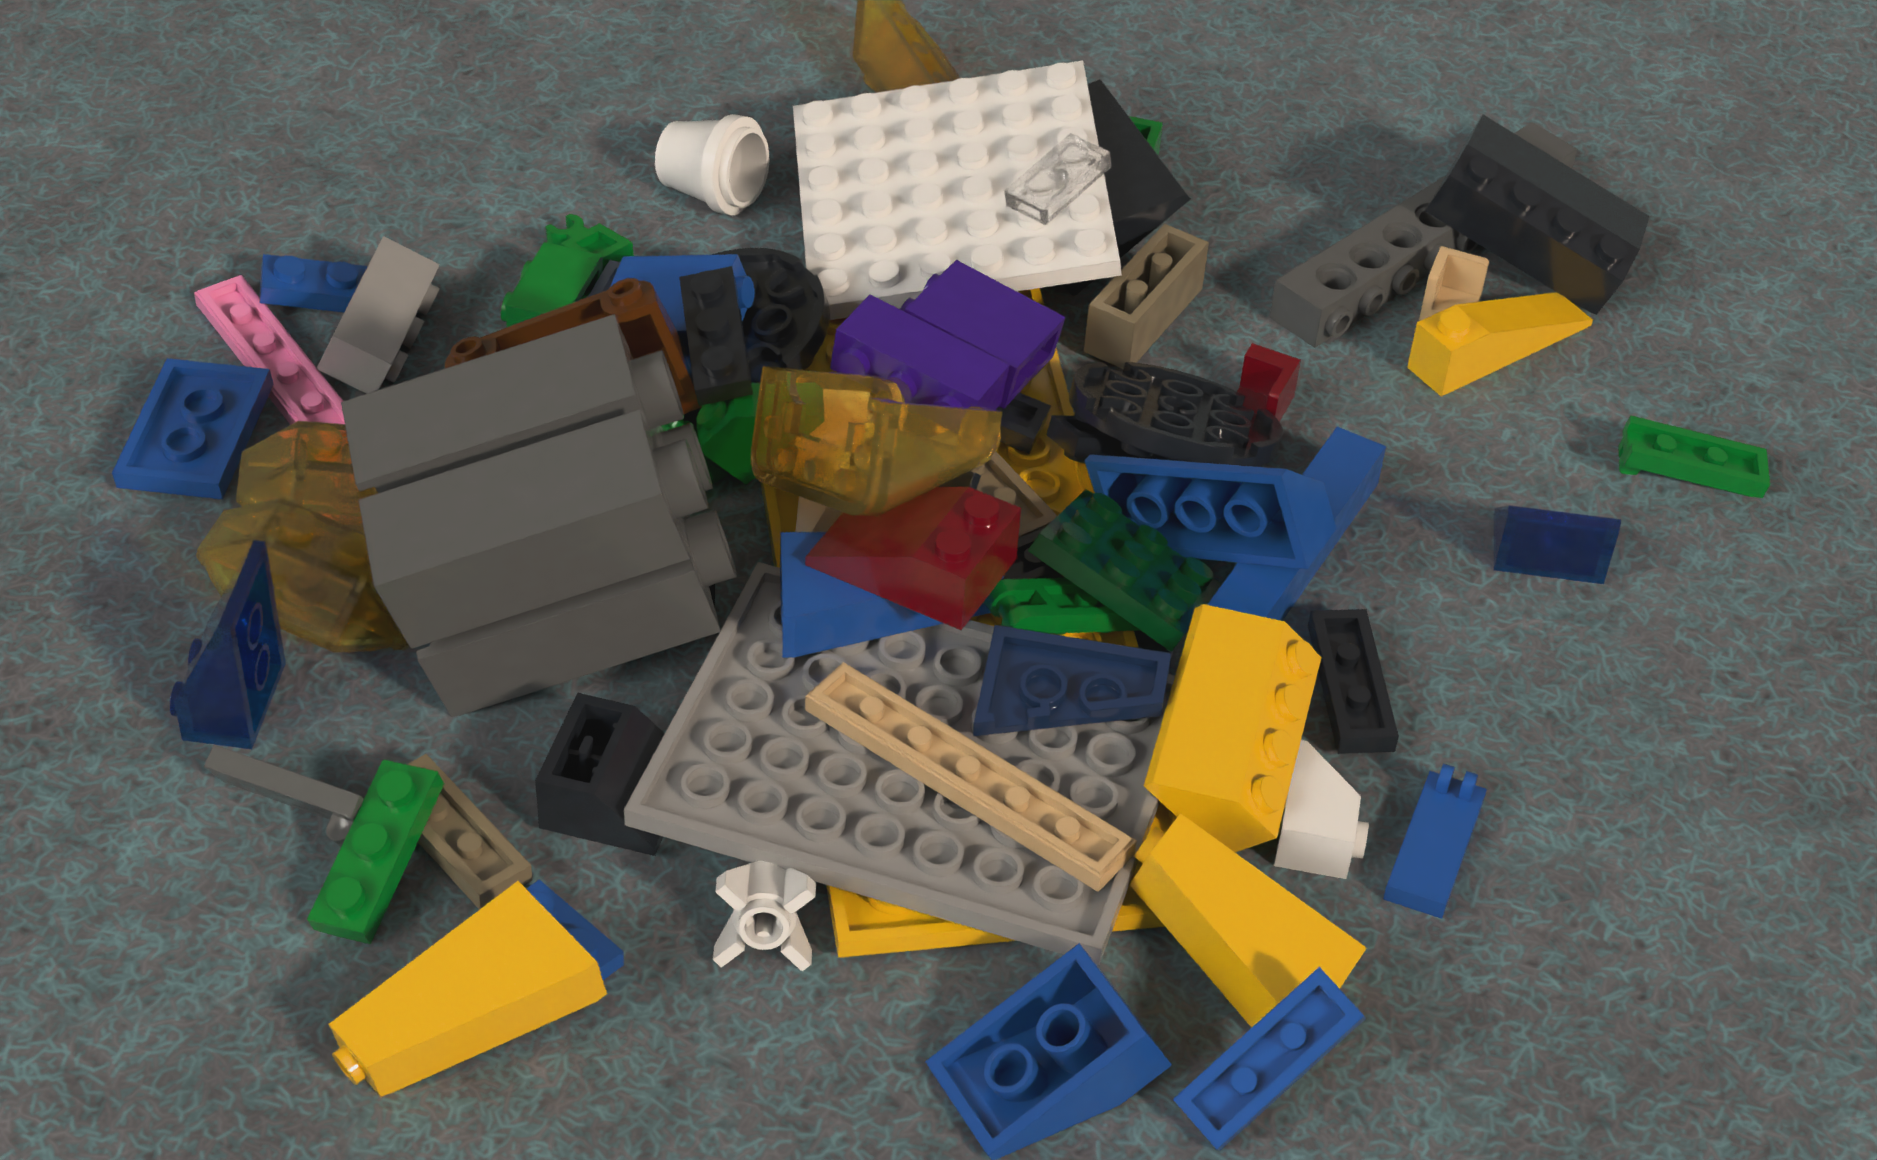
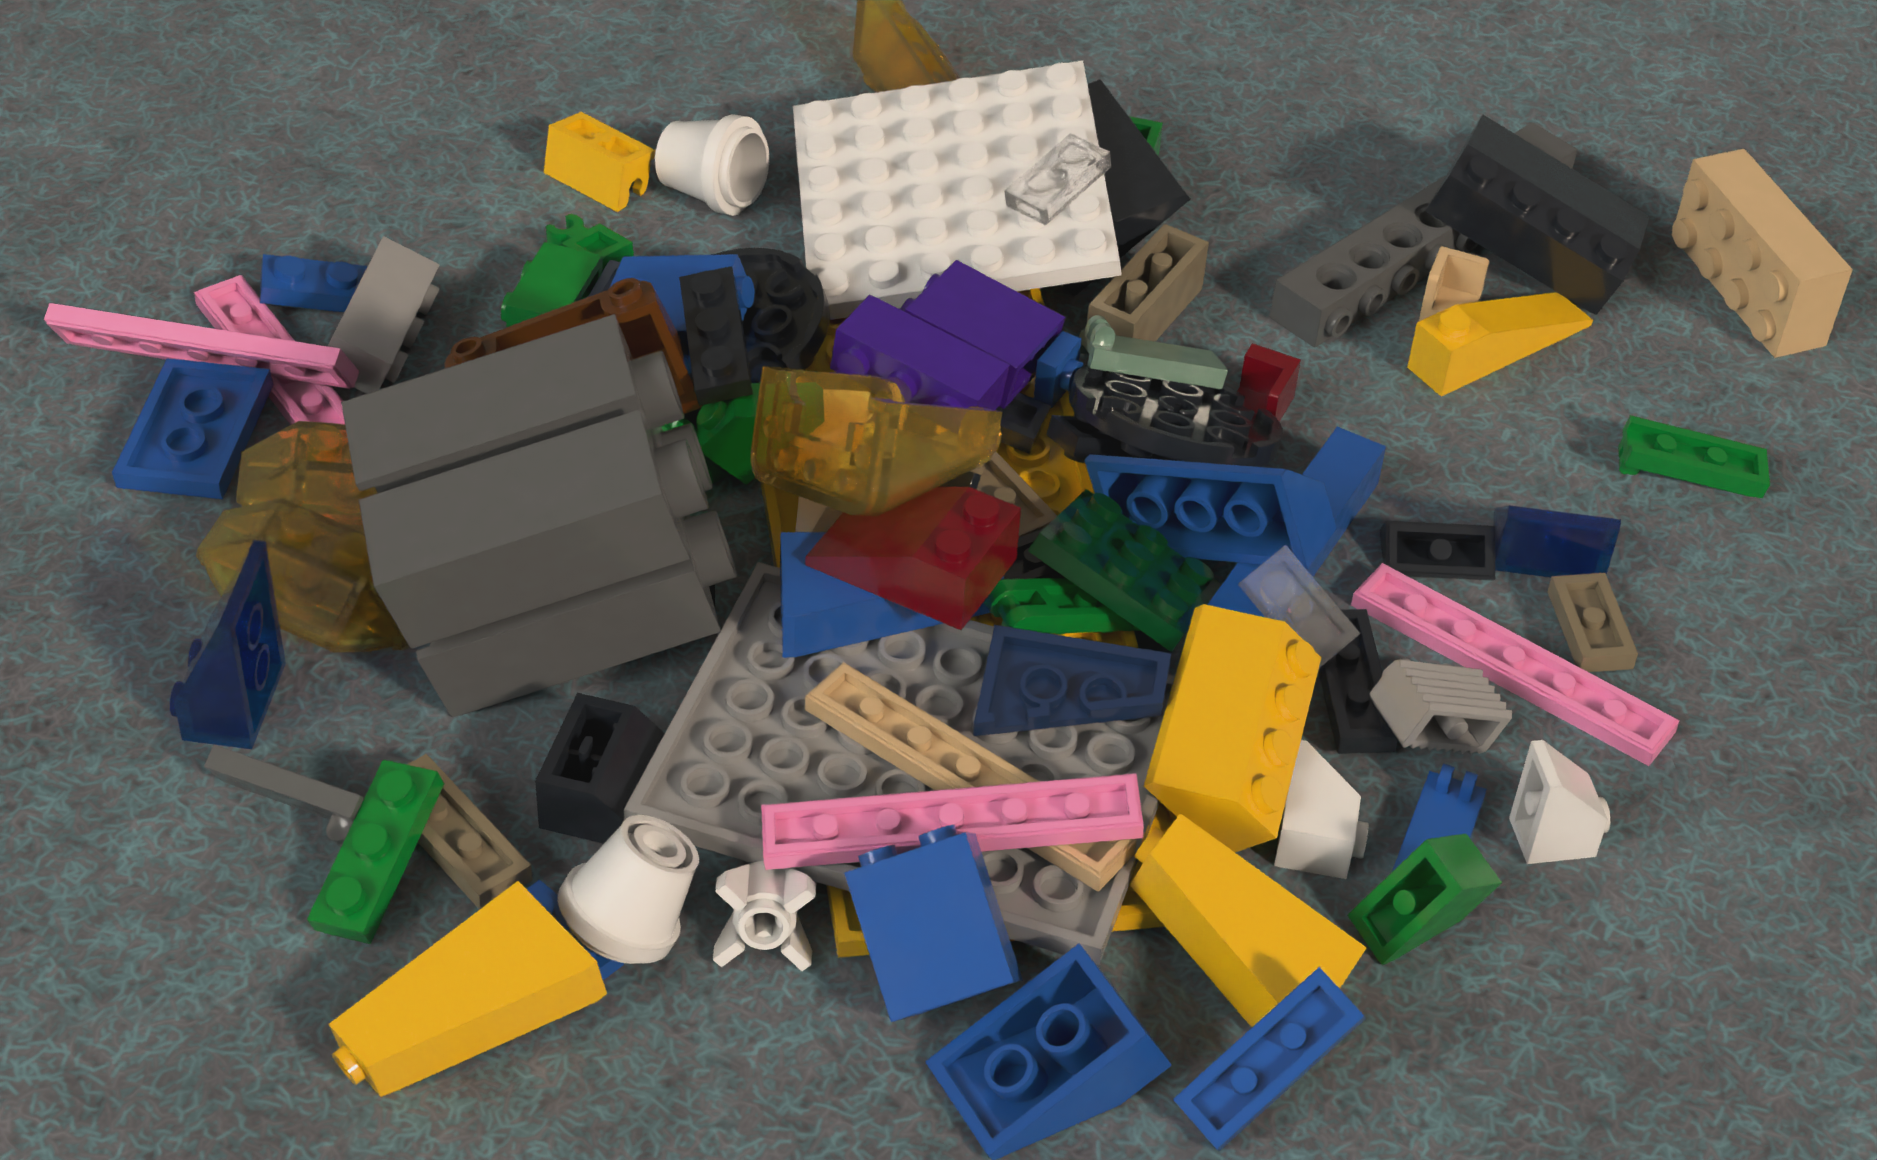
none -> bright pink tile [44,303,359,389]
none -> yellow hinge [543,112,655,212]
none -> white piece [558,815,699,964]
none -> bright pink tile [761,773,1144,870]
none -> blue brick [844,825,1022,1022]
none -> blue plate [1034,331,1084,408]
none -> sand green hinge [1079,315,1228,389]
none -> clear plate [1238,545,1360,668]
none -> green slope [1347,833,1502,965]
none -> bright pink tile [1351,563,1680,766]
none -> light grey brick [1369,659,1512,755]
none -> black slope [1380,521,1495,581]
none -> white slope [1509,740,1610,864]
none -> dark tan plate [1547,573,1638,672]
none -> tan brick [1671,149,1853,358]

